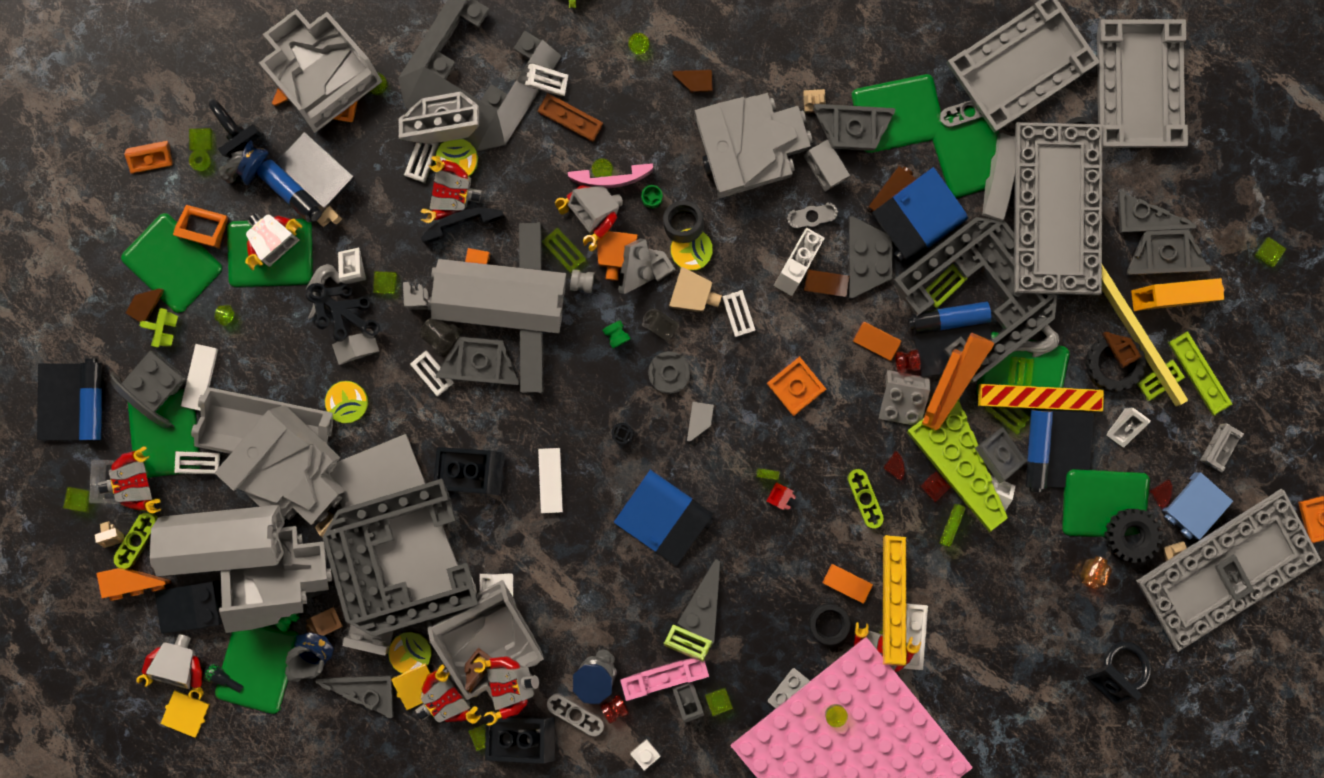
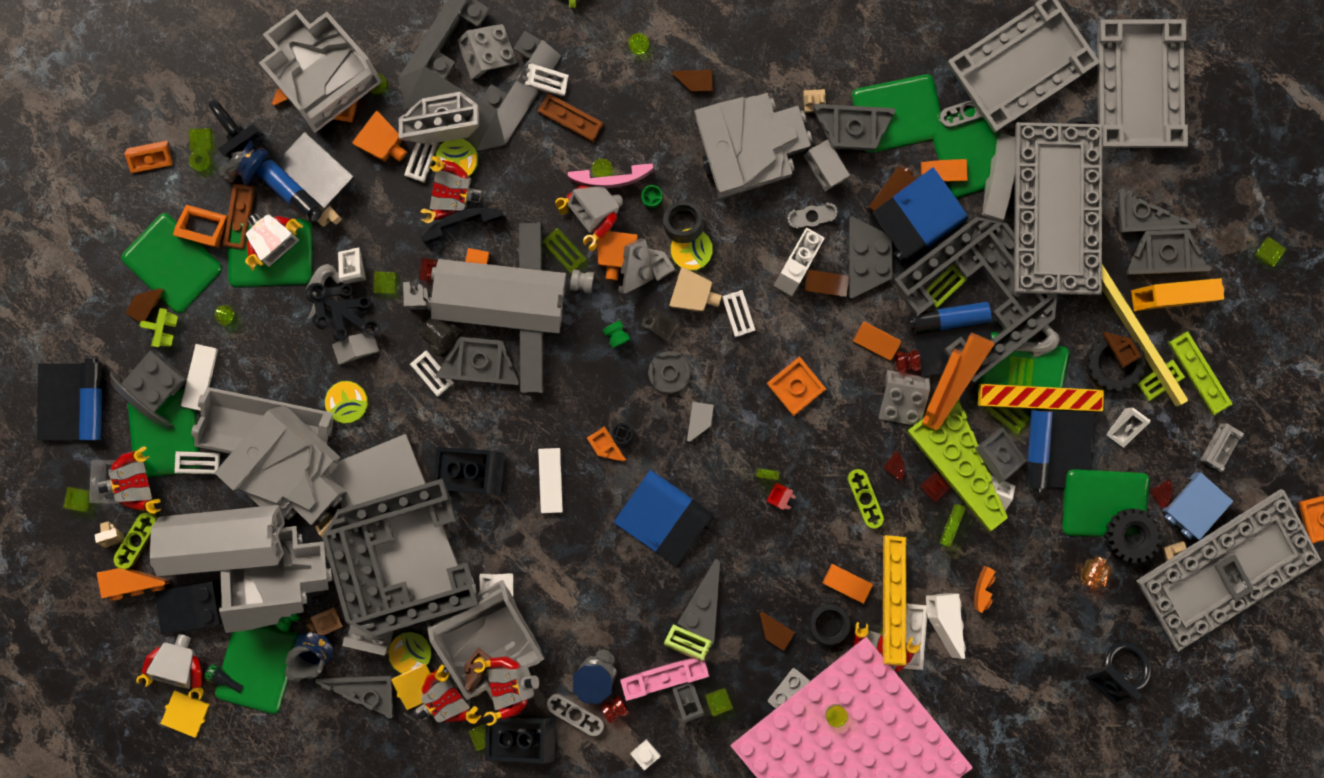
none -> dark orange tile [223,183,256,249]
none -> orange torso [352,111,407,162]
none -> clear red tile [419,258,438,282]
none -> light grey bracket [457,24,517,80]
none -> orange tile [587,427,626,461]
none -> reddish brown tile [760,611,795,651]
none -> orange slope [921,159,967,182]
none -> white slope [926,593,966,659]
none -> orange slope [974,566,995,613]

